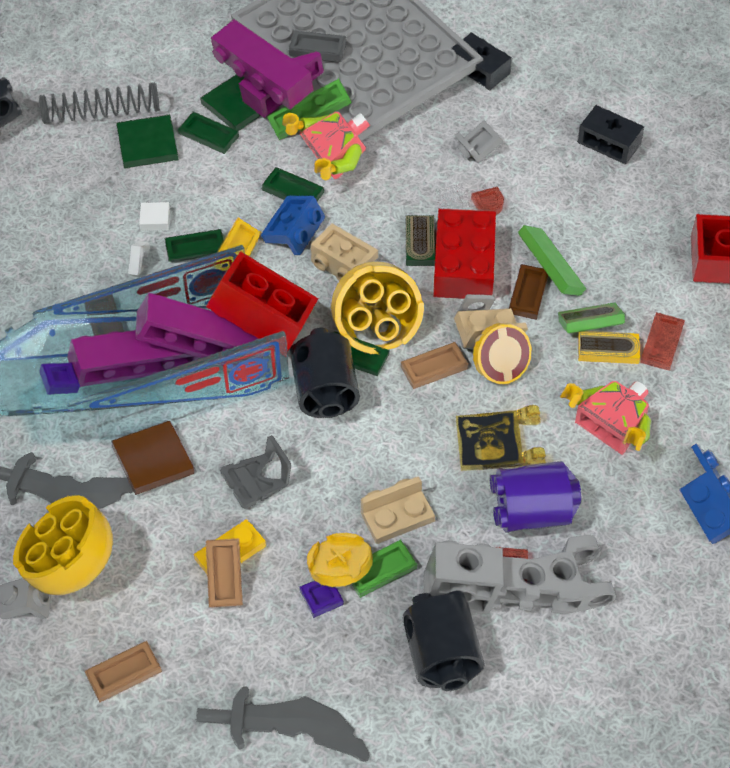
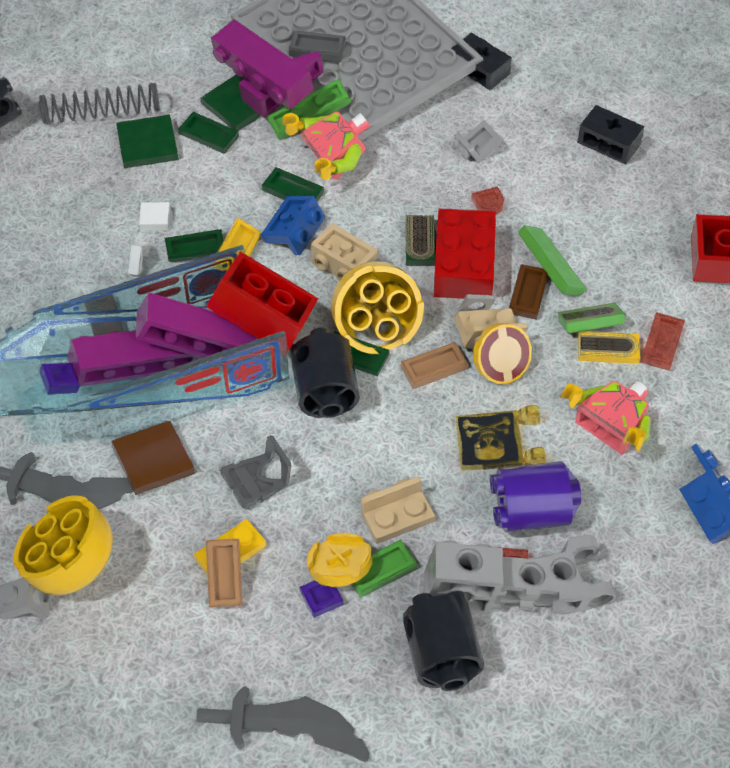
medium nougat tile [84,640,162,703] -> none

